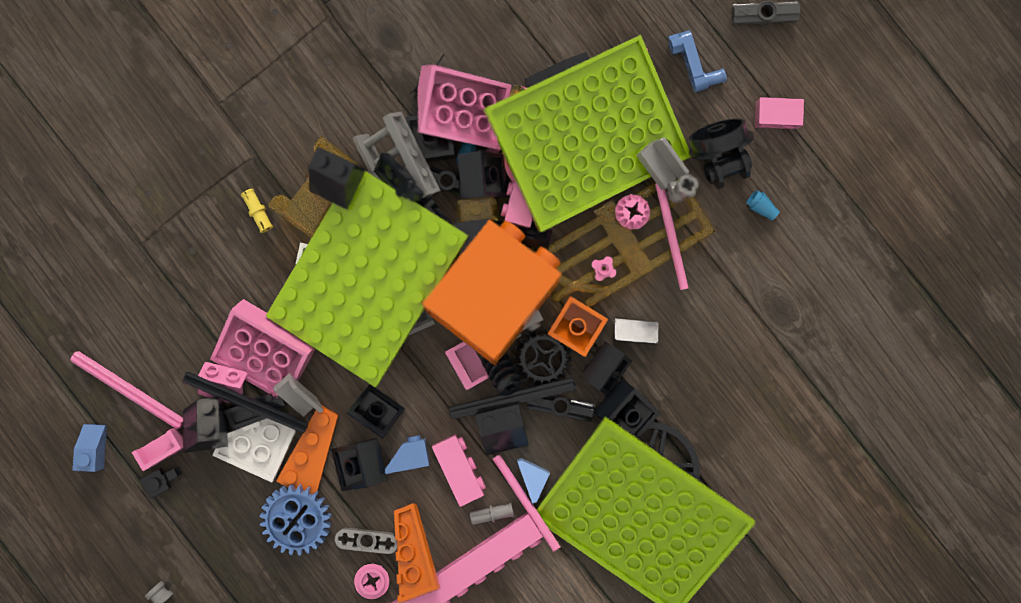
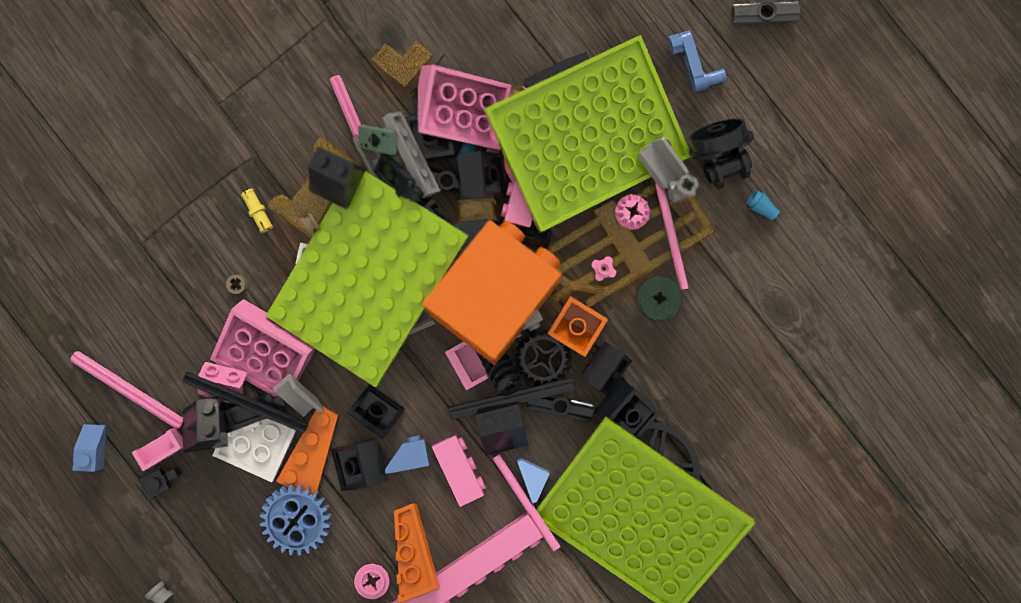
light grey beam [335,528,397,554] -> none
light grey axle [470,503,514,524] -> none
slope [613,319,658,344] -> none
bright pink panel [755,97,804,129] -> none
none -> dark tan bush [226,274,248,294]
none -> dark tan bush [300,212,321,235]
none -> bright pink axle [330,75,361,136]
none -> sand green tile [358,125,397,155]
none -> clear yellow plate [371,41,433,89]
none -> clear green brick [635,276,682,320]

